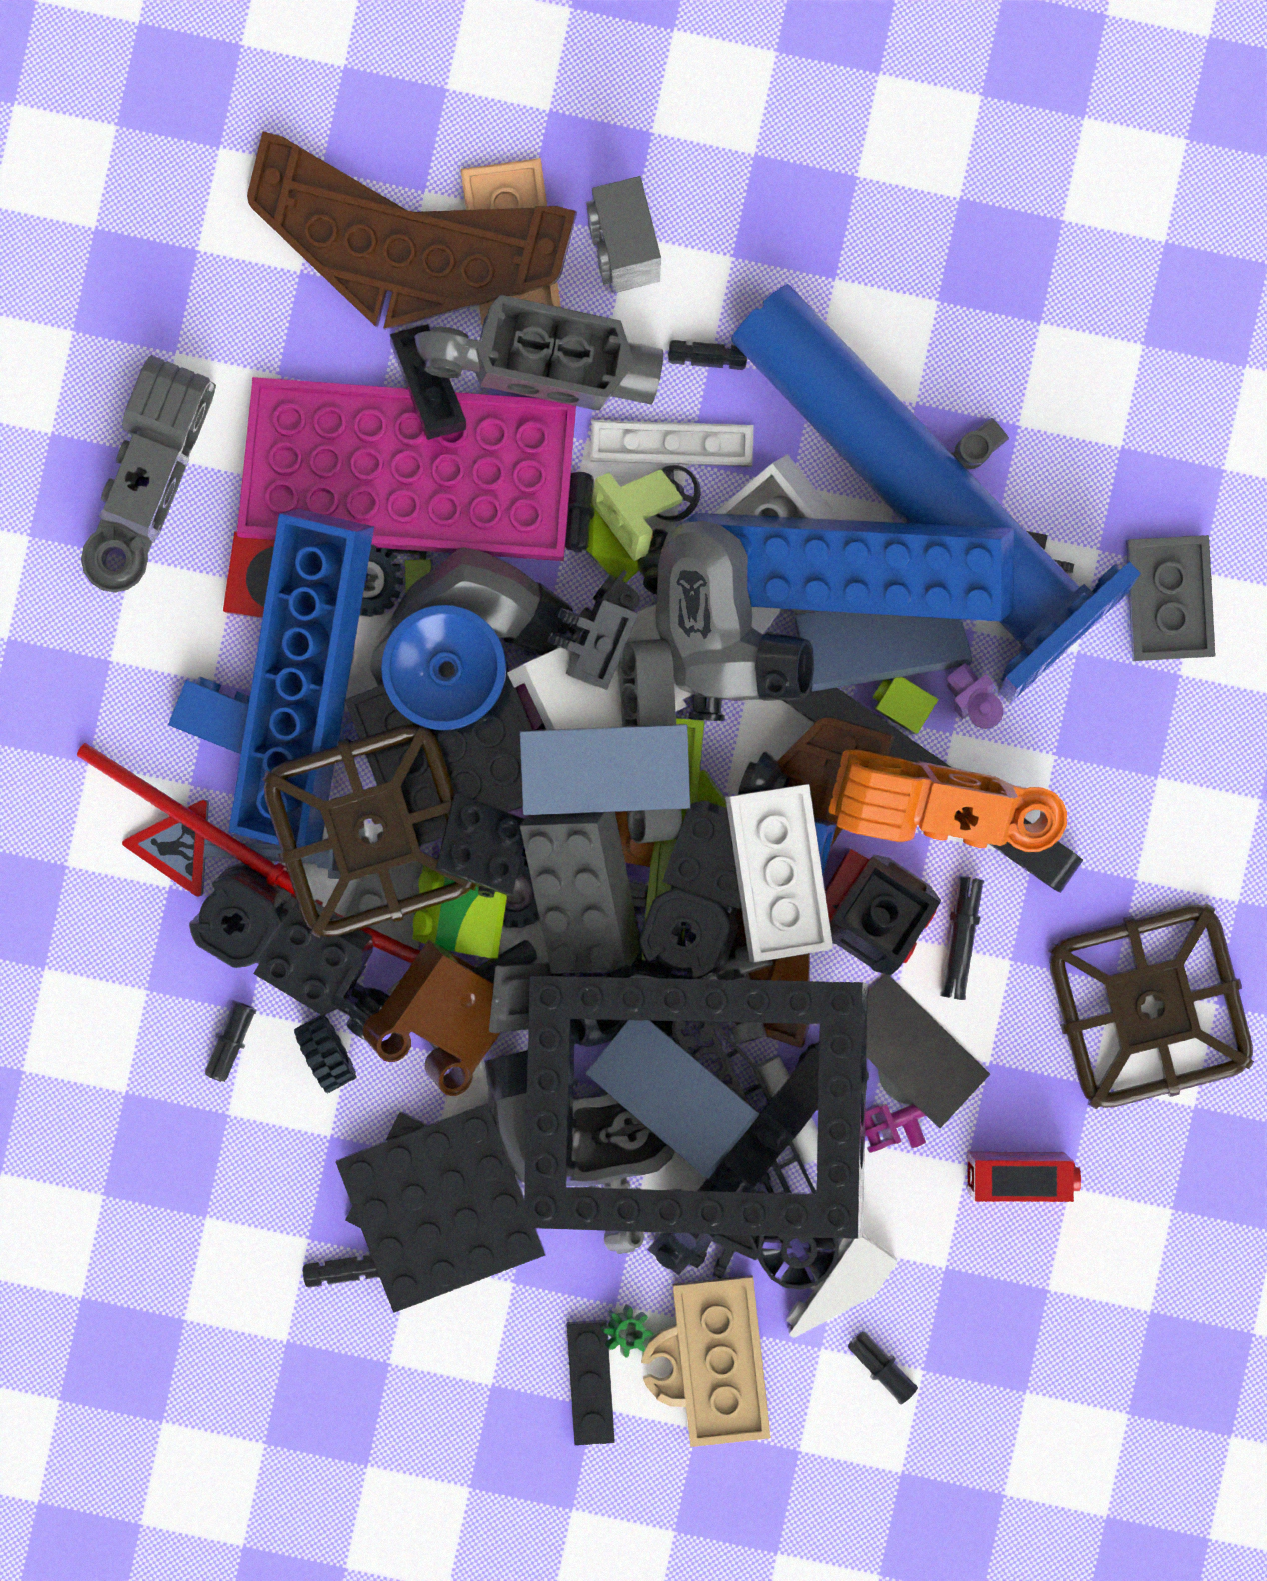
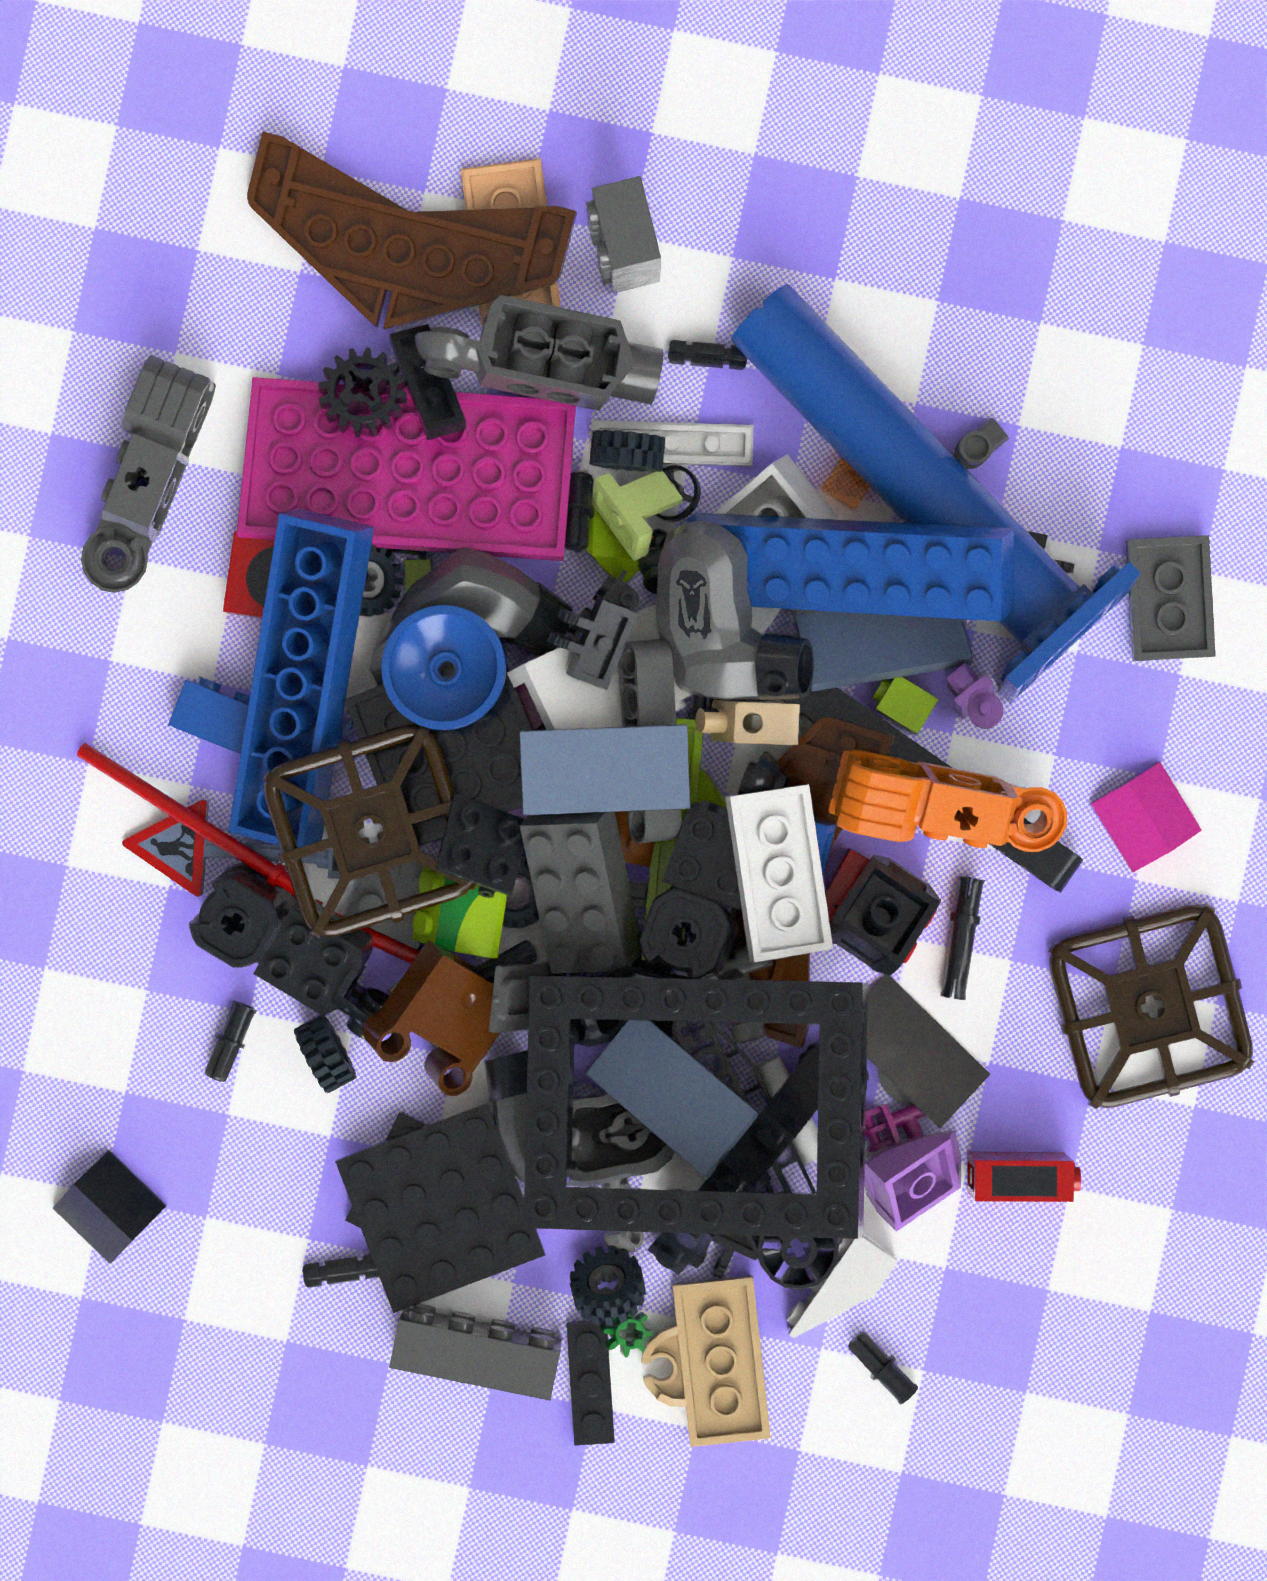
none -> black slope [52,1150,167,1264]
none -> black gear [318,347,407,438]
none -> dark grey brick [389,1303,562,1401]
none -> black bush [569,1246,646,1326]
none -> black bush [589,430,666,472]
none -> tan torso [695,700,800,745]
none -> clear orange plate [820,457,870,512]
none -> medium lavender slope [864,1130,962,1232]
none -> dark pink slope [1090,762,1202,873]

